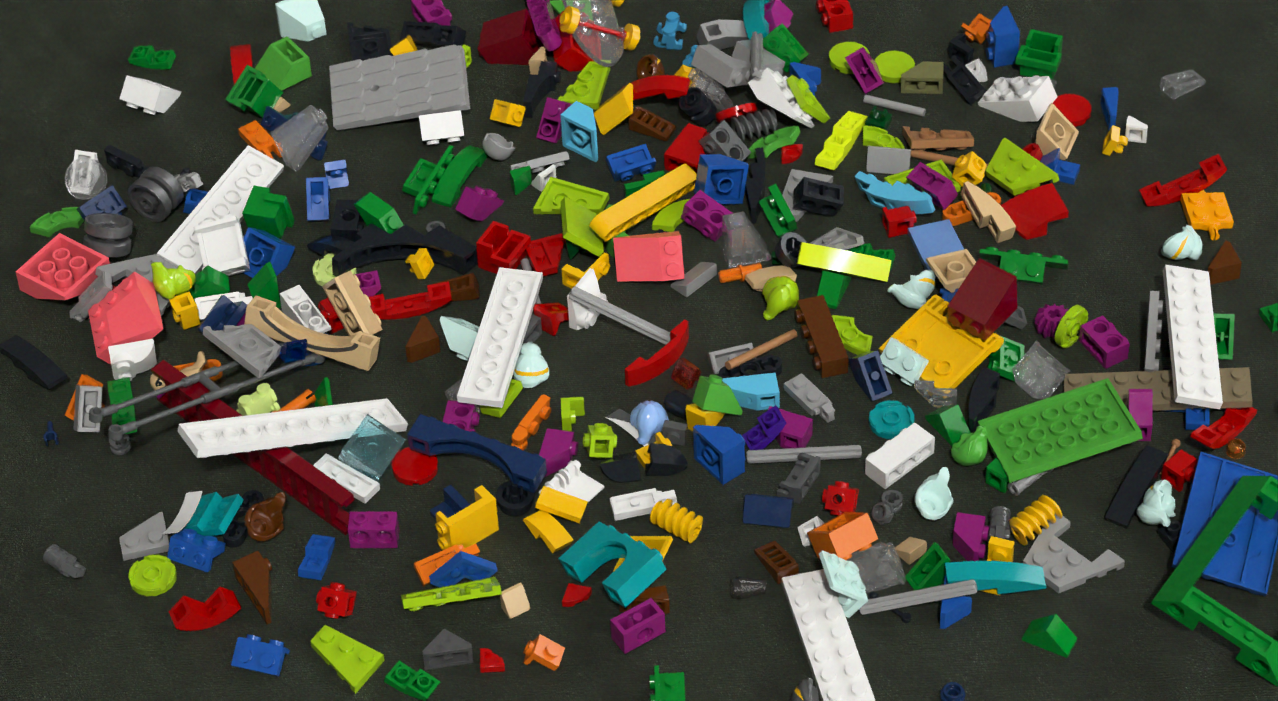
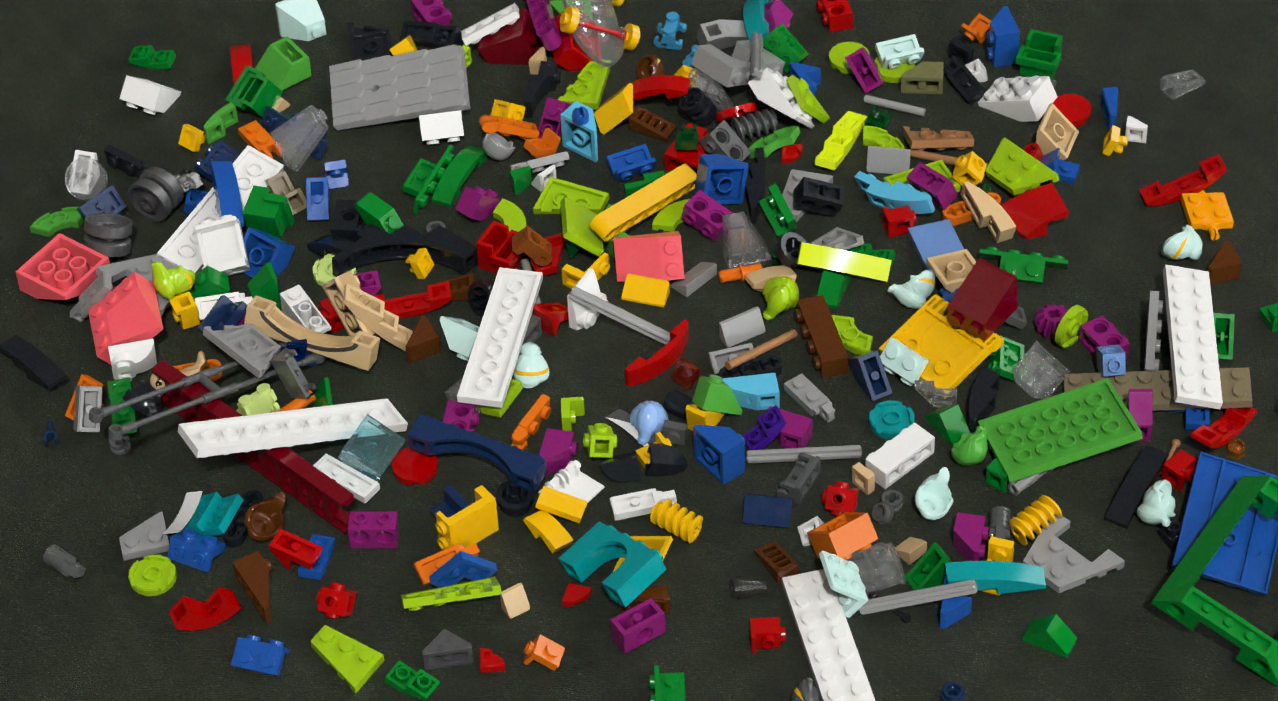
none -> black brick [122,379,162,416]
none -> yellow tile [178,124,206,152]
none -> dark blue bracket [194,140,240,182]
none -> bright green slope [204,102,238,144]
none -> blue slope [210,161,244,227]
none -> dark tan slope [265,171,307,215]
none -> red slope [269,528,323,570]
none -> dark grey hinge [270,348,316,399]
none -> tan slope [343,283,413,351]
none -> white plate [461,3,520,46]
none -> black piece [468,280,494,317]
none -> orange hinge [479,114,540,140]
none -> lime tile [493,198,527,232]
none -> dark orange leg [512,225,552,266]
none -> orange bracket [523,128,561,158]
none -> blue hinge [572,107,589,125]
none -> yellow slope [621,274,670,308]
none -> dark green plate [675,124,699,151]
none -> light grey slope [719,306,765,348]
none -> red brick [750,617,786,653]
none -> tan plate [852,462,875,495]
none -> light aqua bracket [875,34,925,69]
none -> medium blue brick [1096,345,1126,377]

